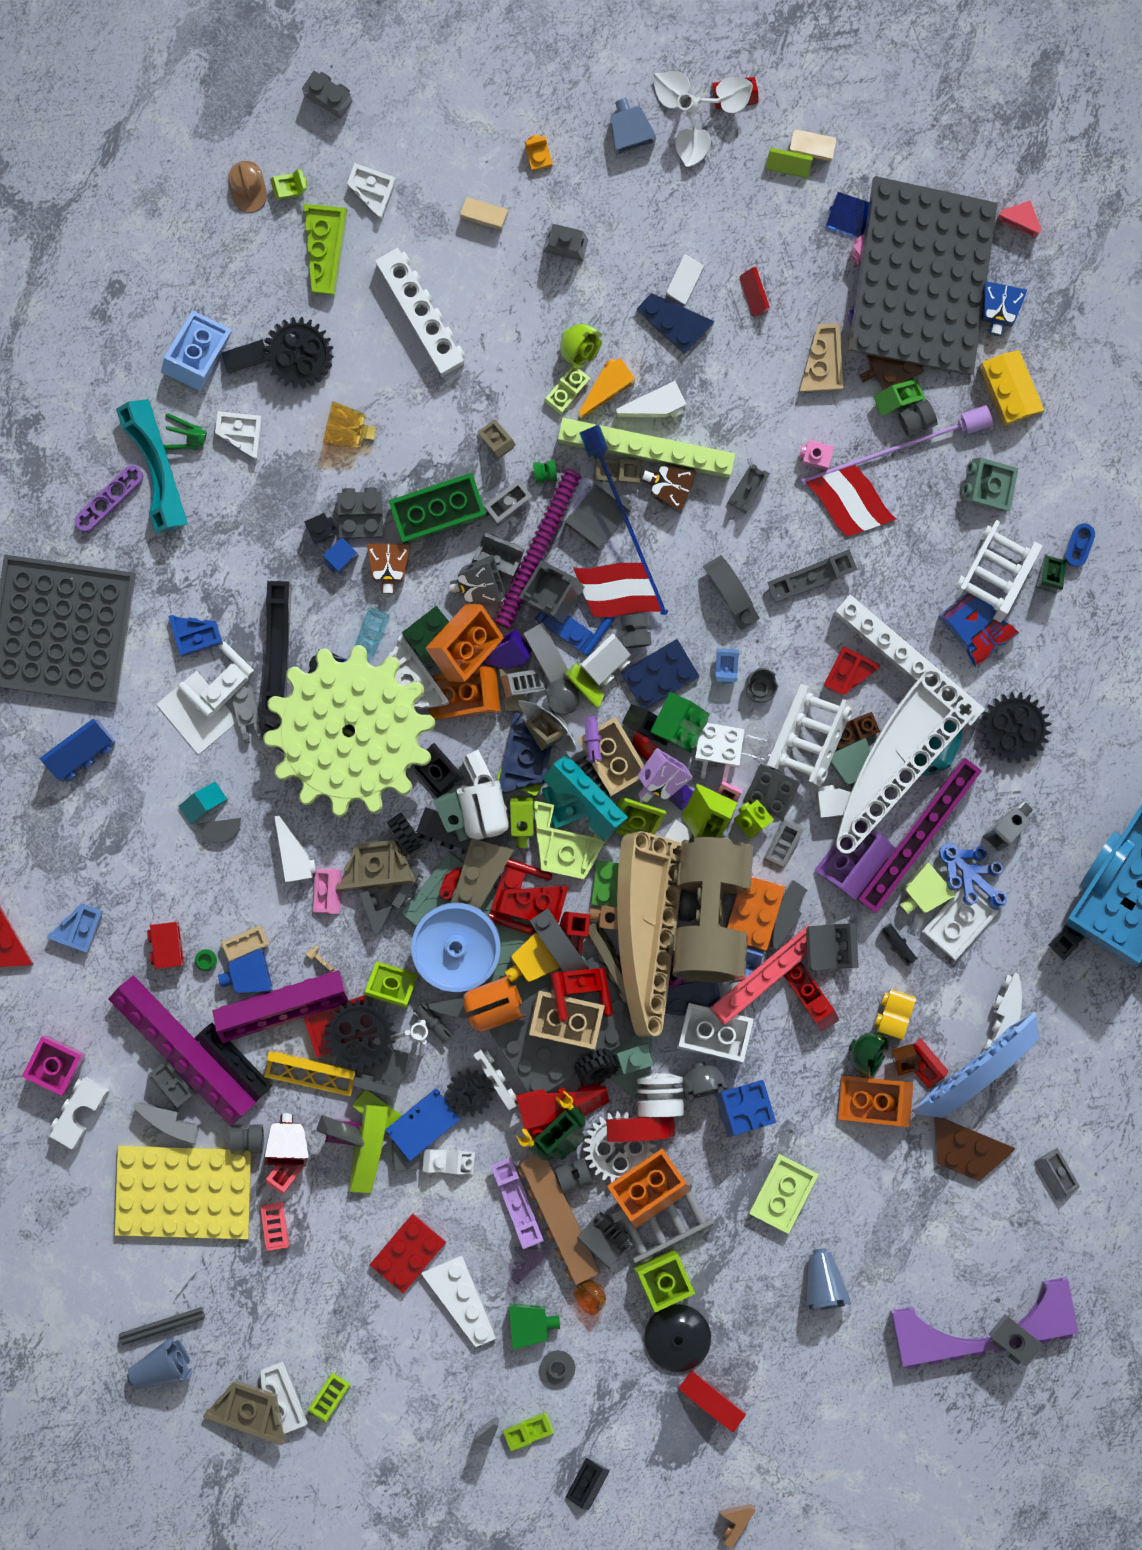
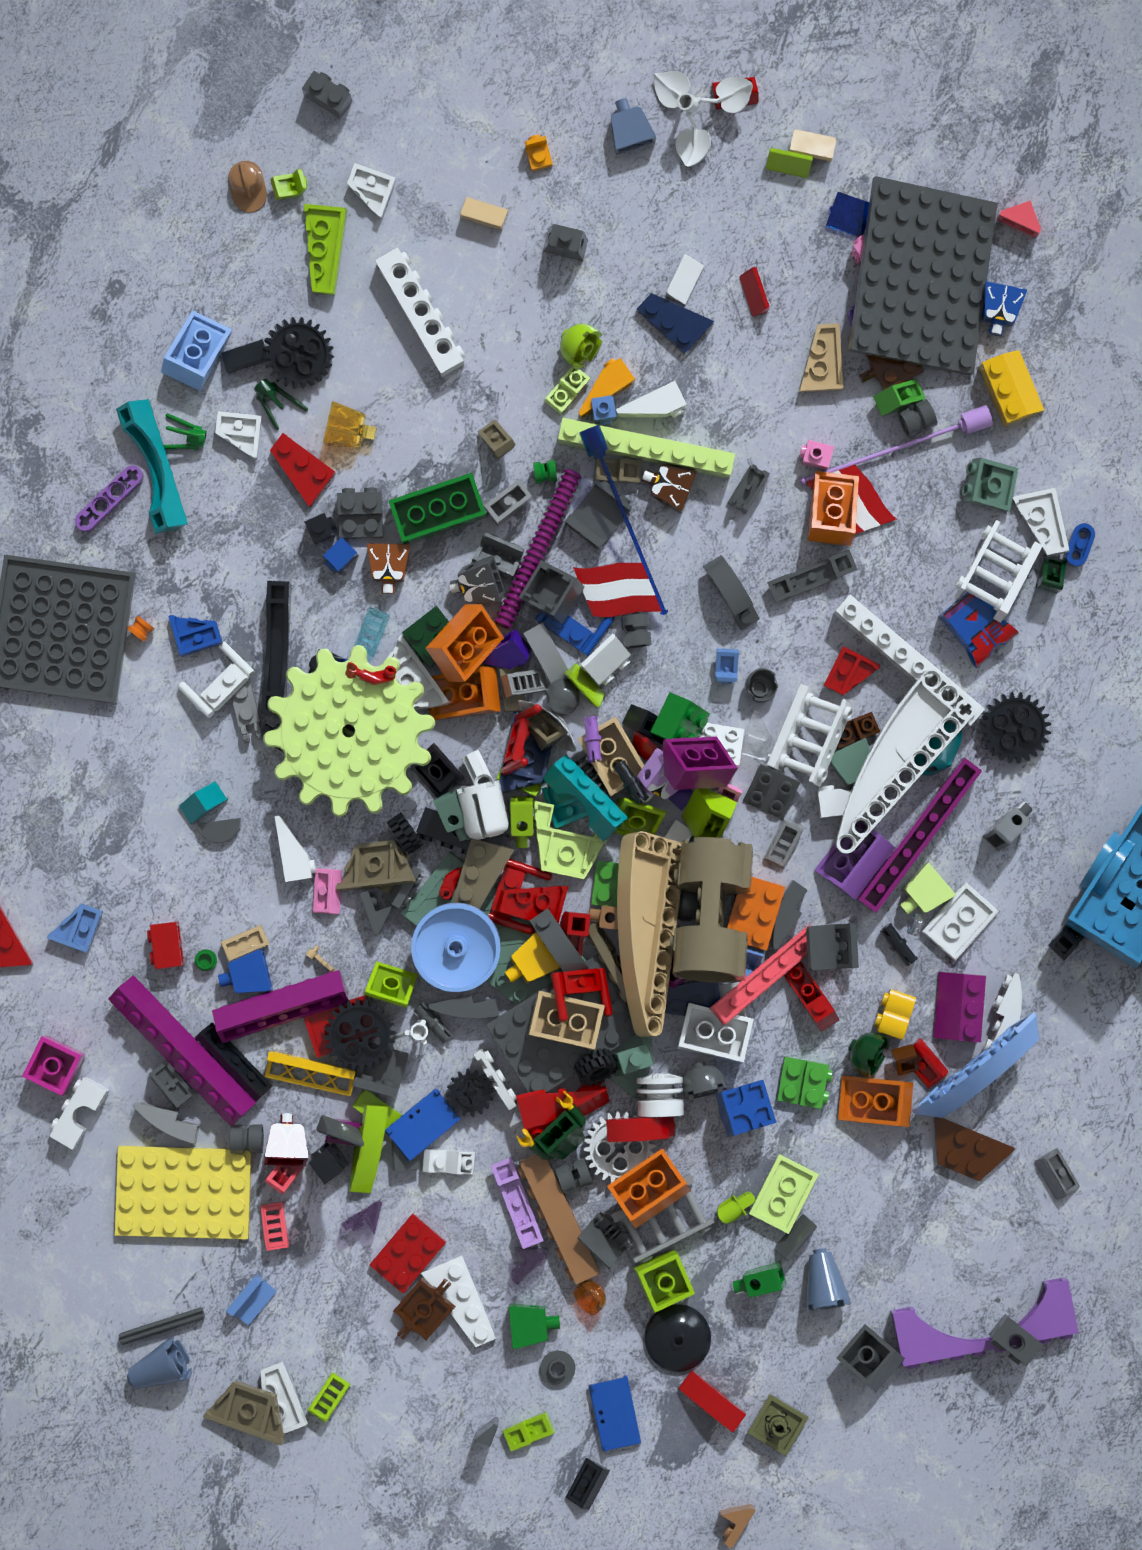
blue slope [39,719,116,782] -> none
white sticker [156,671,237,755] -> none
orange cylinder [463,975,526,1032] -> none
dark blue plate [620,639,700,709] -> none
lime brick [734,800,774,839] -> none
plant [939,843,1007,910] -> none
none -> orange wheel [127,615,155,642]
none -> medium blue panel [226,1274,276,1325]
none -> dark green plant [254,378,308,430]
none -> red wing [270,433,336,507]
none -> black arch [309,1142,350,1185]
none -> clear purple slope [341,1198,383,1235]
none -> red arm [345,662,396,685]
none -> reddish brown plate [393,1277,456,1341]
none -> red plate [501,704,542,775]
none -> blue door [588,1375,641,1452]
none -> medium blue bracket [591,395,616,426]
none -> black pin [613,760,649,805]
none -> magenta slope [663,737,738,790]
none -> lime arm [717,1191,755,1224]
none -> green torso [732,1261,786,1298]
none -> olive plate [747,1393,809,1456]
none -> dark grey slope [775,1214,817,1260]
none -> bright green plate [777,1056,832,1109]
none -> orange slope [807,471,859,546]
none -> dark grey brick [837,1324,905,1393]
none -> magenta slope [933,972,986,1043]
none -> white wing [1012,488,1069,557]

